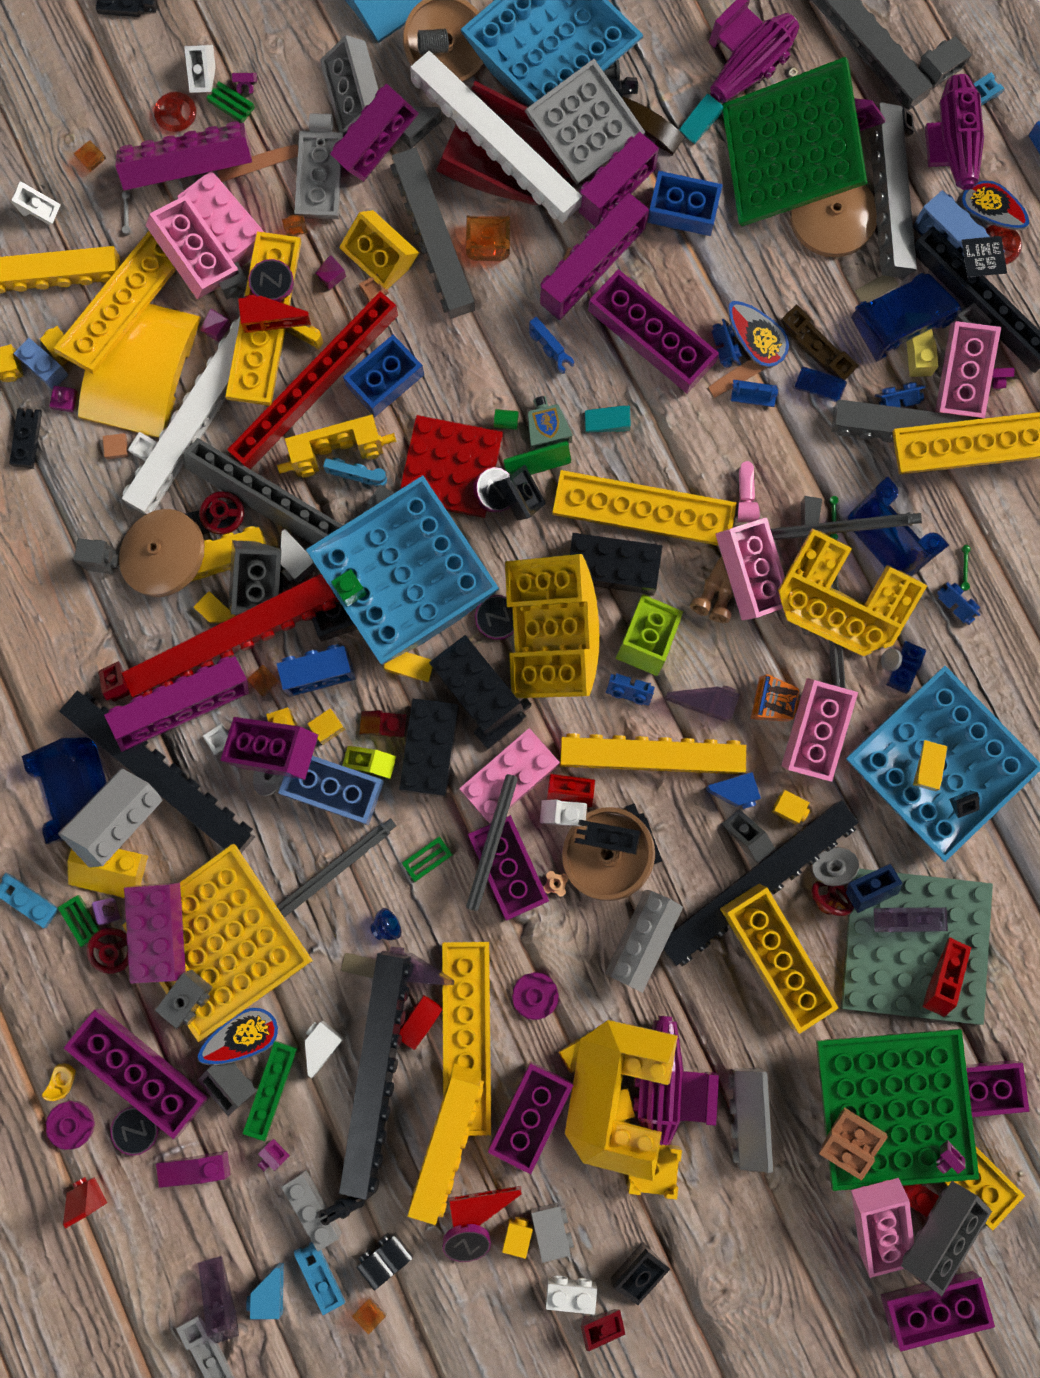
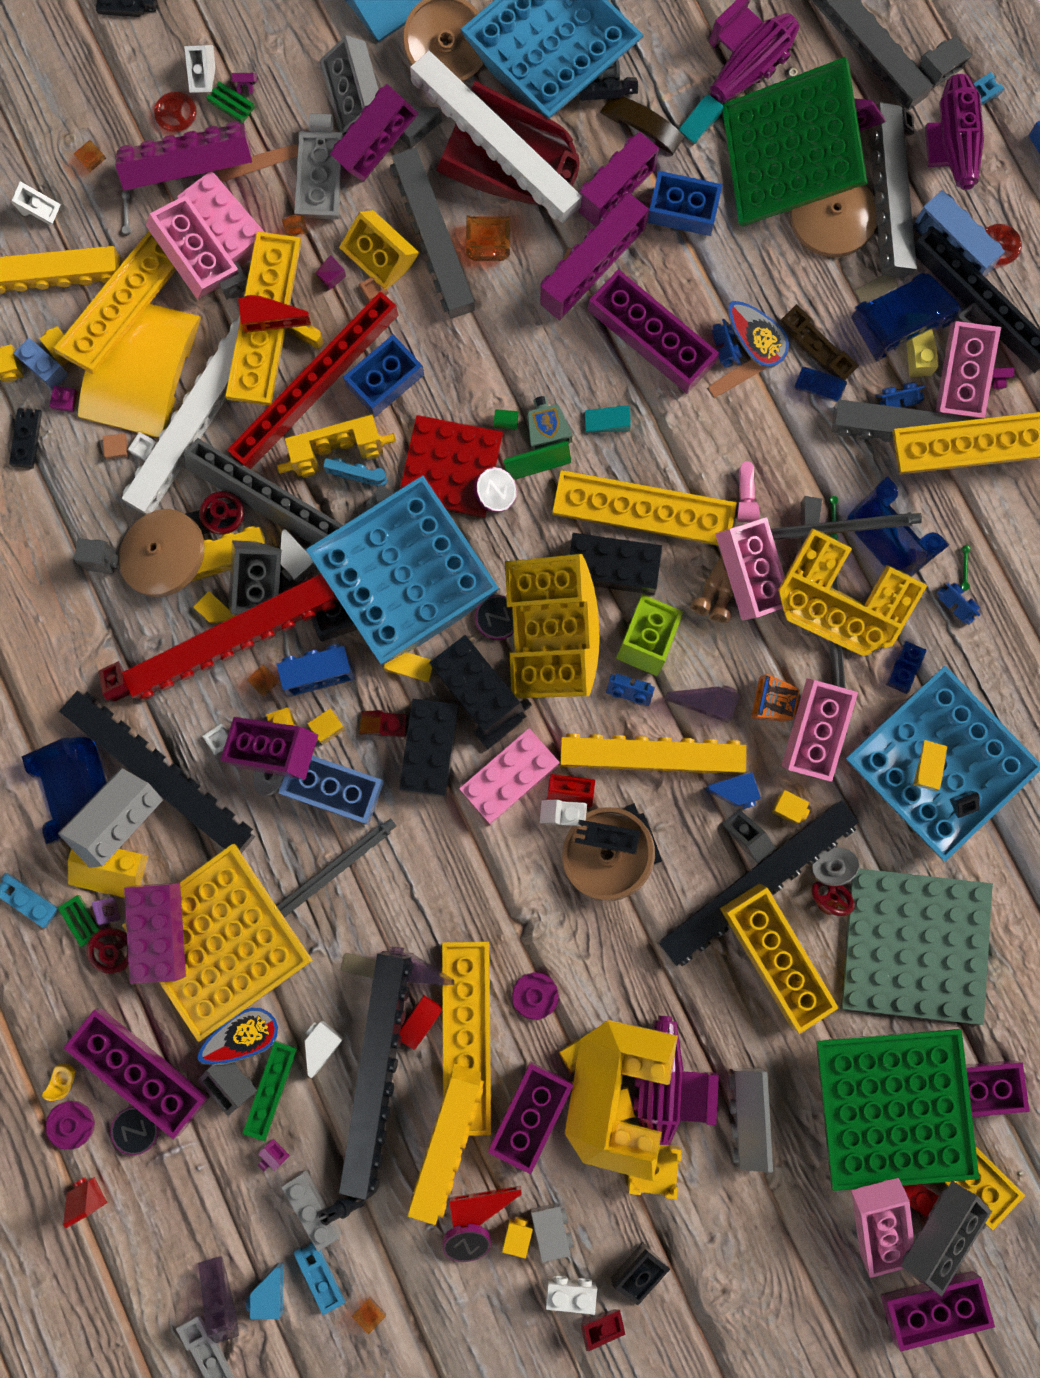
magenta brick [104,656,249,752] -> none
dark grey brick [155,970,213,1029] -> none
magenta slope [156,1151,231,1188] -> none
magenta slope [201,309,231,342] -> none
black tile [249,259,294,302] -> none
green brick [331,569,367,607] -> none
neon yellow slope [342,746,396,779] -> none
black brick [357,1232,413,1291] -> none
clear blue piece [370,908,402,941] -> none
green tile [402,836,453,882] -> none
dark grey piece [417,28,449,55] -> none
dark grey axle [466,774,518,911] -> none
magenta brick [468,815,549,921] -> none
black slope [496,465,546,521] -> none
light grey plate [525,59,645,185] -> none
blue plate [529,316,574,374] -> none
light nougat plate [543,871,569,896] -> none
light grey slope [605,890,683,993] -> none
blue hinge [731,380,778,407] -> none
nougat slope [819,1107,887,1181] -> none
dark blue brick [846,864,903,913] -> none
clear purple slope [874,907,948,932] -> none
light grey piece [881,648,902,671] -> none
red slope [923,937,971,1017] -> none
magenta tile [936,1140,966,1174] -> none
shield [962,181,1029,230] -> none
black sticker [962,236,1007,278] -> none

